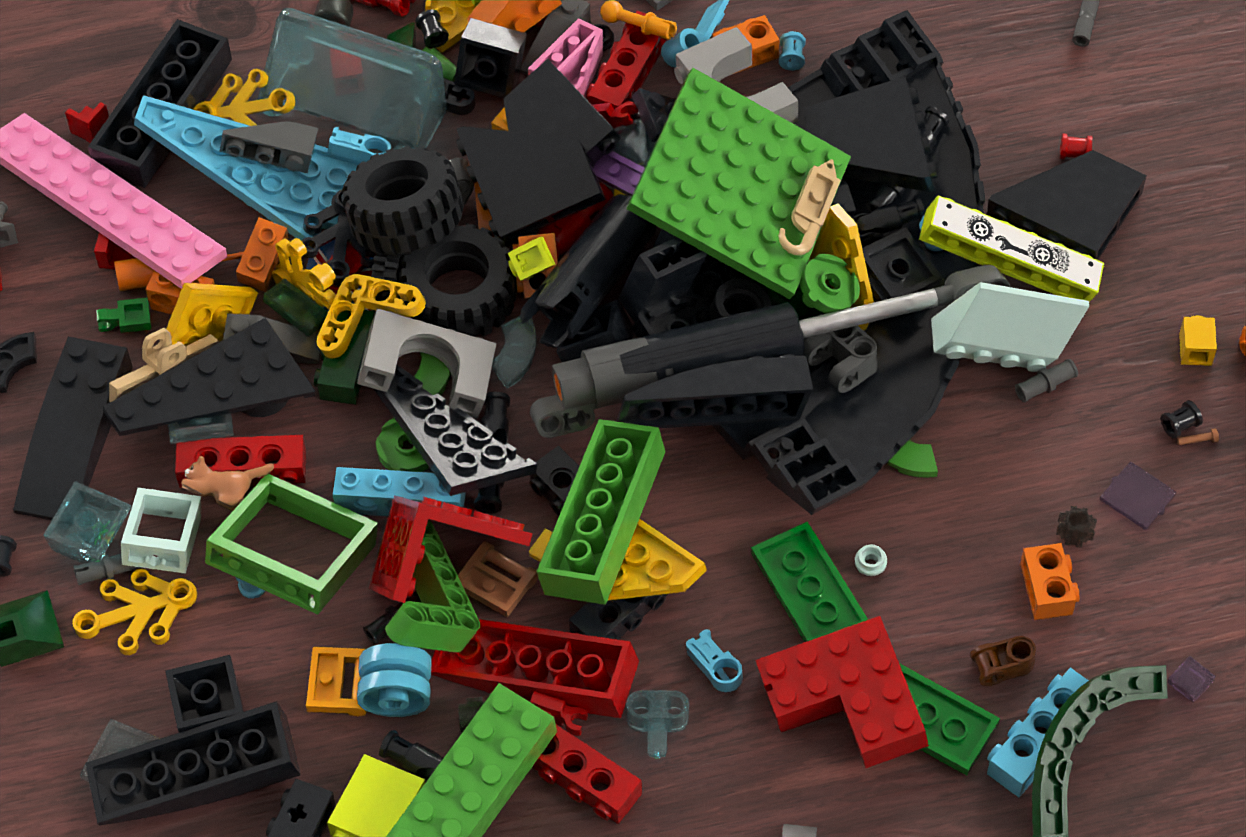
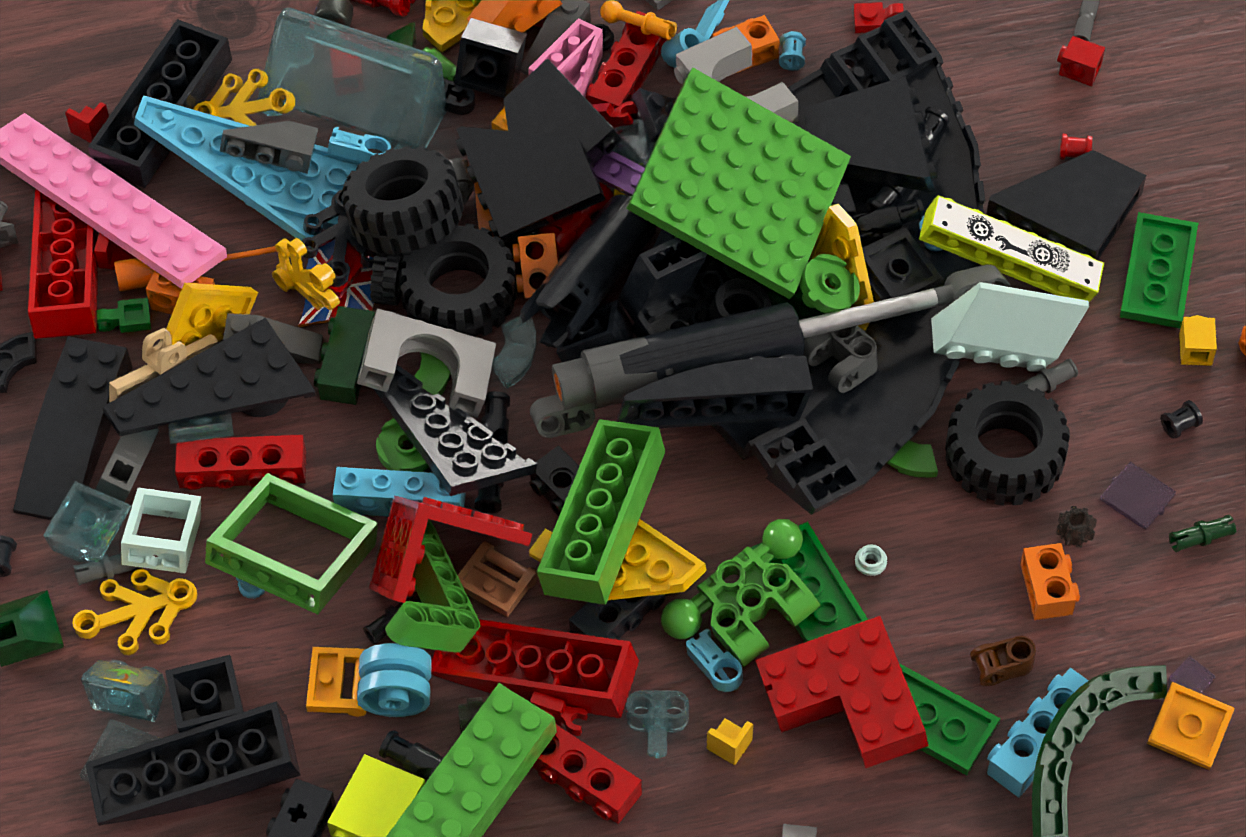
nougat animal [181,456,274,511] -> none
orange brick [236,217,288,292] -> none
clear green plate [263,278,328,337] -> none
yellow beam [316,274,426,358] -> none
black bush [415,9,449,49] -> none
neon yellow bracket [508,237,556,281] -> none
tan plate [778,159,841,256] -> none
nougat piece [1177,428,1219,445] -> none
none -> red slope [28,189,98,339]
none -> clear light blue slope [81,660,167,722]
none -> dark grey slope [93,429,159,507]
none -> bright green connector [661,519,820,667]
none -> yellow panel [707,718,753,765]
none -> red plate [854,2,904,33]
none -> black tyre [945,381,1070,506]
none -> red brick [1057,36,1106,86]
none -> green plate [1120,212,1198,329]
none -> light orange plate [1147,682,1235,770]
none -> dark green pin [1169,514,1236,552]

